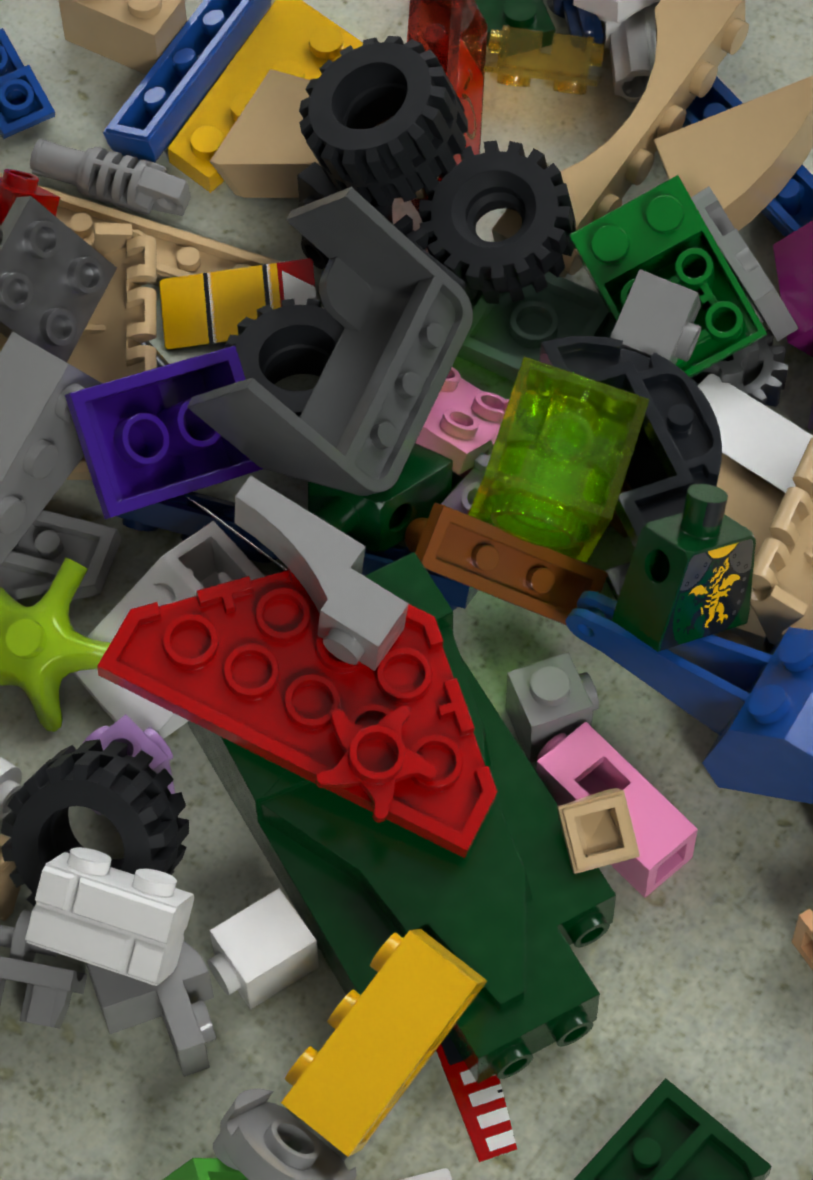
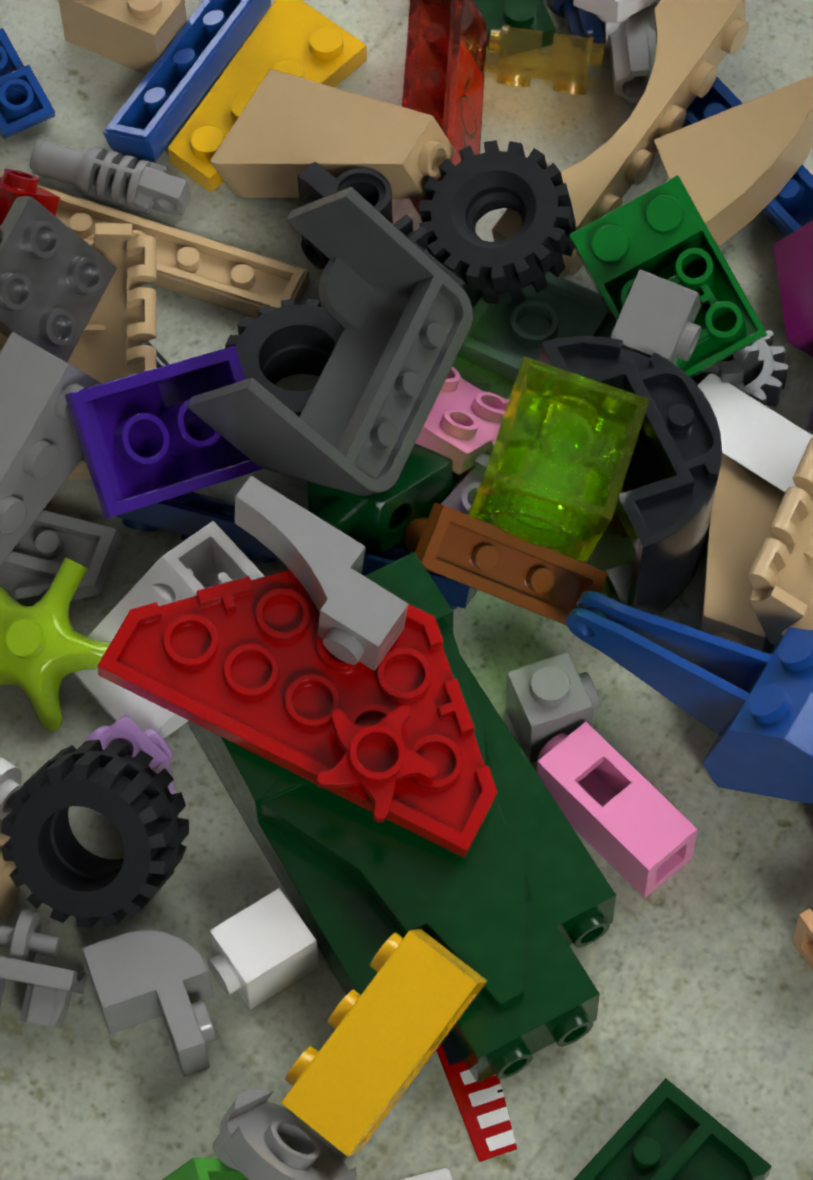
white brick [25,847,195,986] -> none
yellow sticker [160,258,317,350] -> none
sticker [188,498,287,571] -> none
black tyre [299,36,468,206] -> none
tan slope [557,788,640,874] -> none
dark green torso [612,484,756,652] -> none
light grey wing [691,186,799,341] -> none

